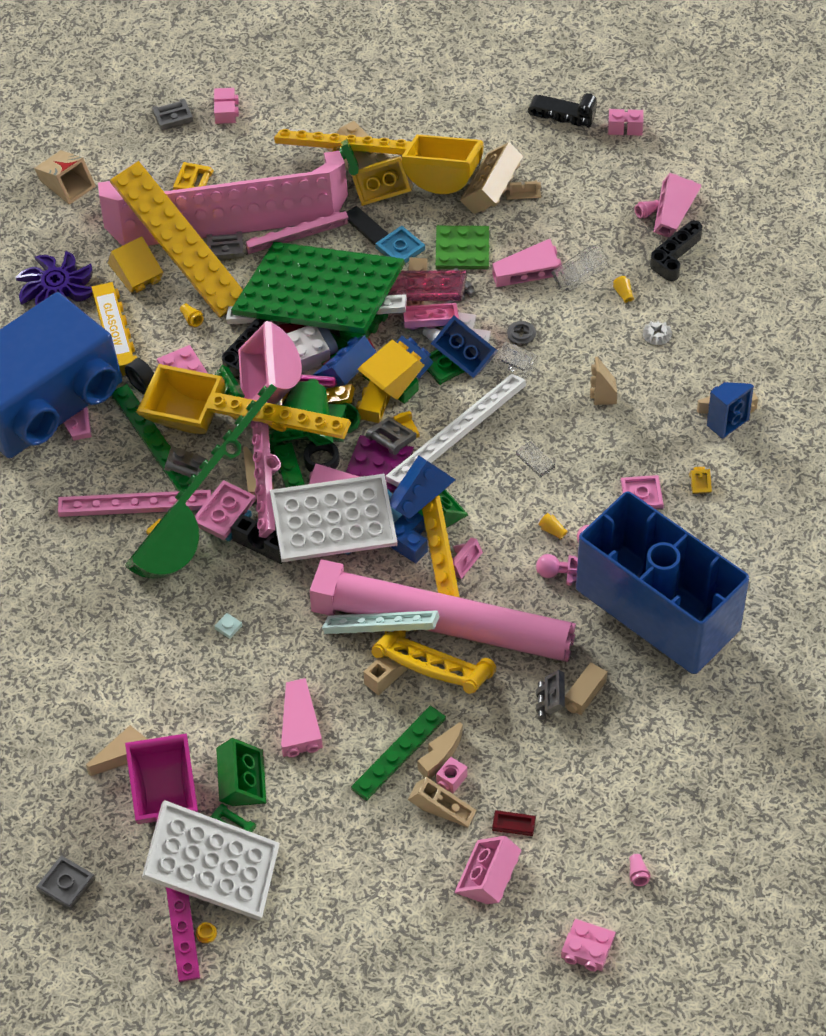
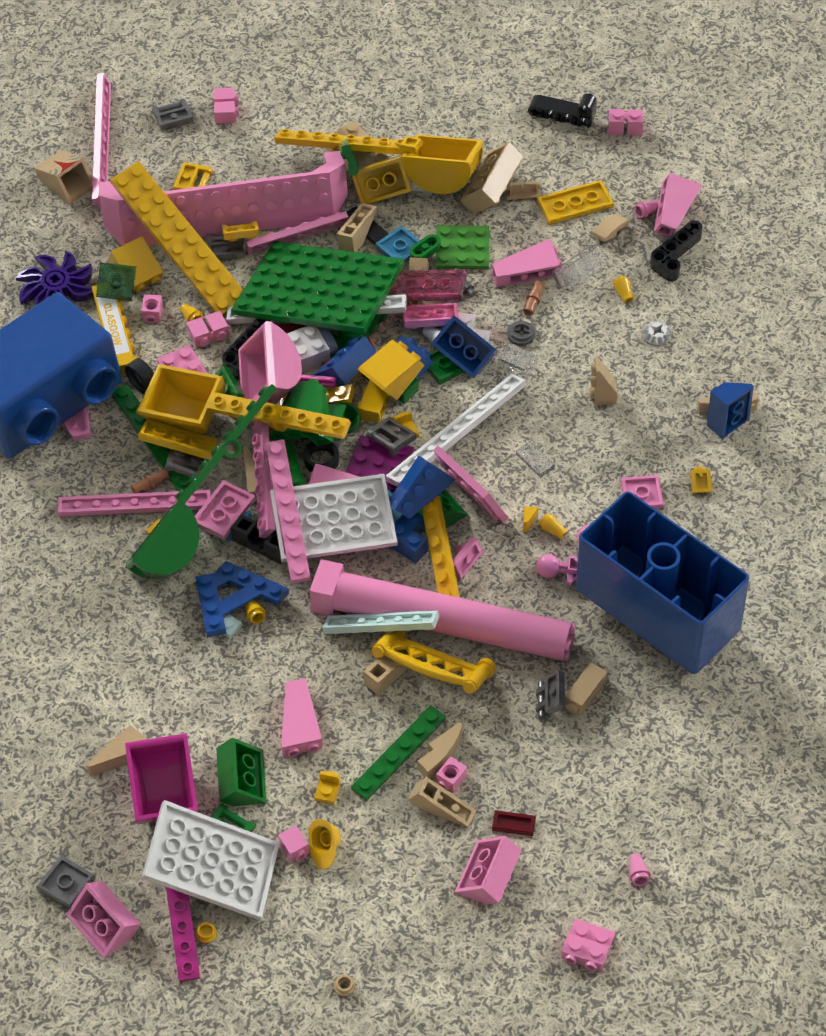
none -> bright pink slope [66,881,141,958]
none -> bright pink plate [91,73,111,209]
none -> clear green plate [96,262,136,301]
none -> nougat pin [131,469,170,493]
none -> yellow tile [137,419,219,460]
none -> bright pink brick [141,294,163,324]
none -> bright pink piece [186,311,229,348]
none -> blue plate [195,561,289,638]
none -> yellow plate [222,221,260,241]
none -> yellow cone [244,600,266,624]
none -> bright pink plate [265,440,311,584]
none -> bright pink brick [278,826,309,863]
none -> yellow piece [308,819,341,869]
none -> yellow bracket [314,771,341,805]
none -> tan plate [334,975,355,997]
none -> tan slope [337,203,377,252]
none -> yellow tile [399,136,423,154]
none -> green plate [410,234,441,258]
none -> bright pink plate [433,446,509,522]
none -> nougat pin [523,281,545,316]
none -> yellow slope [523,507,539,532]
none -> yellow tile [536,180,614,225]
none -> tan slope [592,214,629,242]

